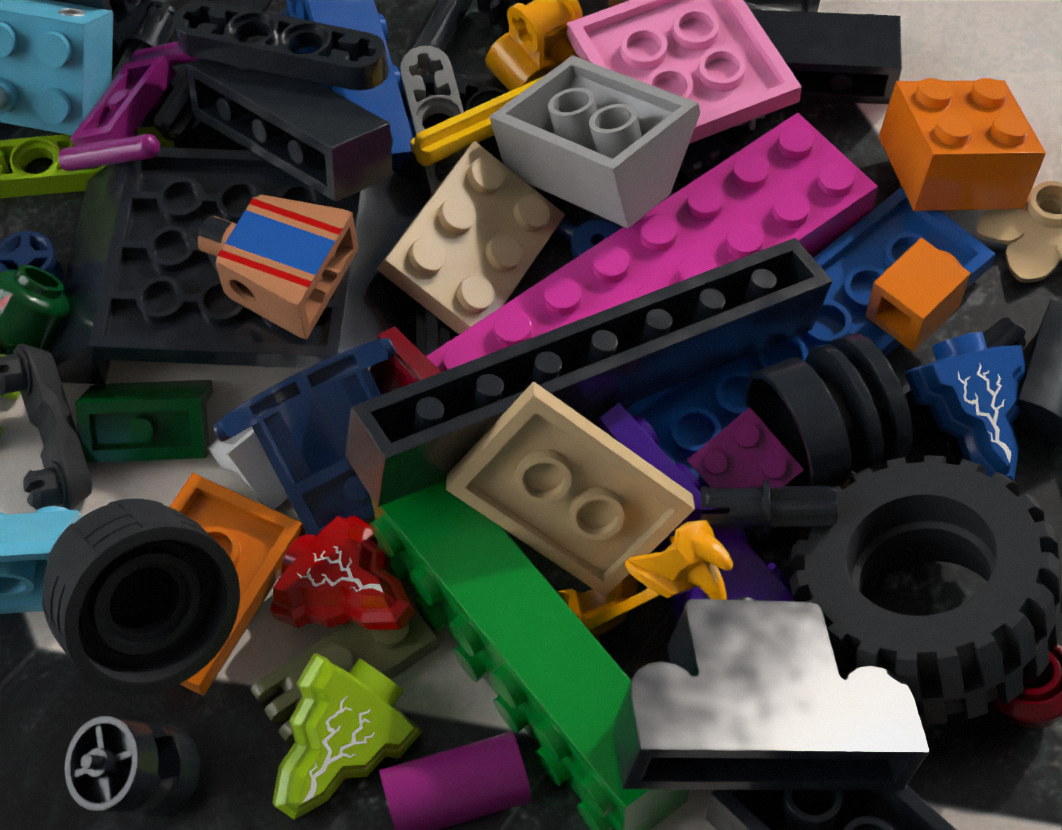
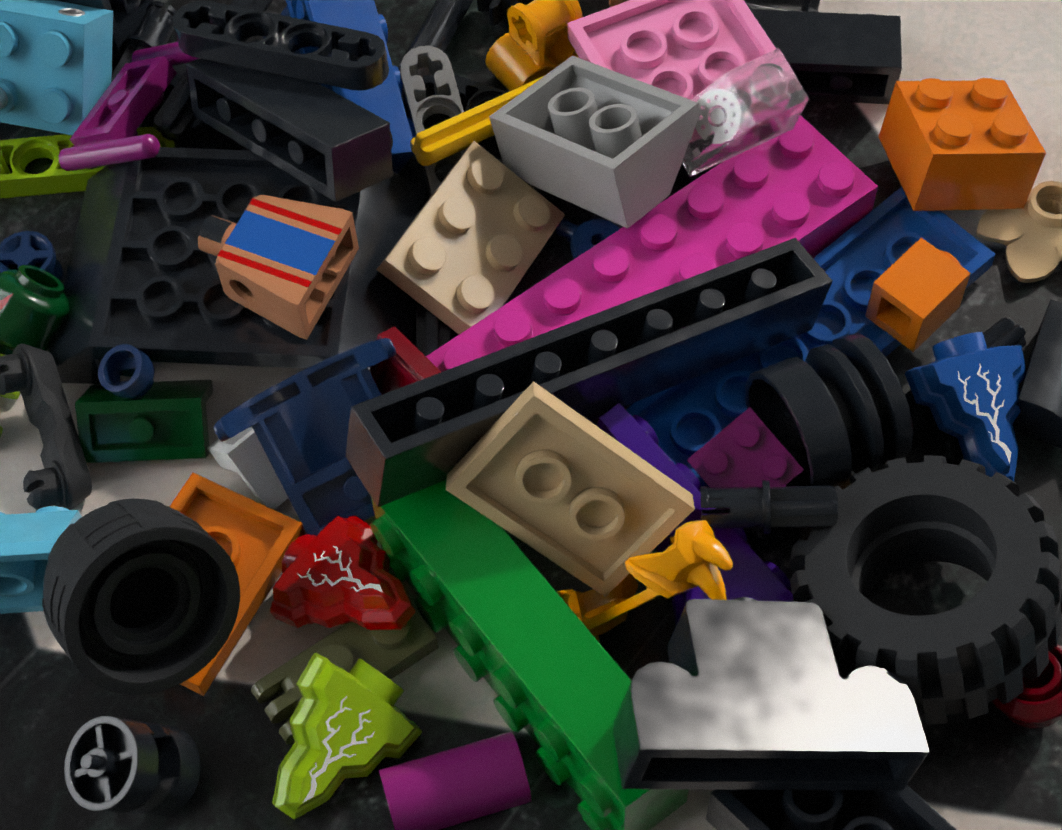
none -> dark blue hinge [98,344,155,399]
none -> clear slope [682,48,809,177]

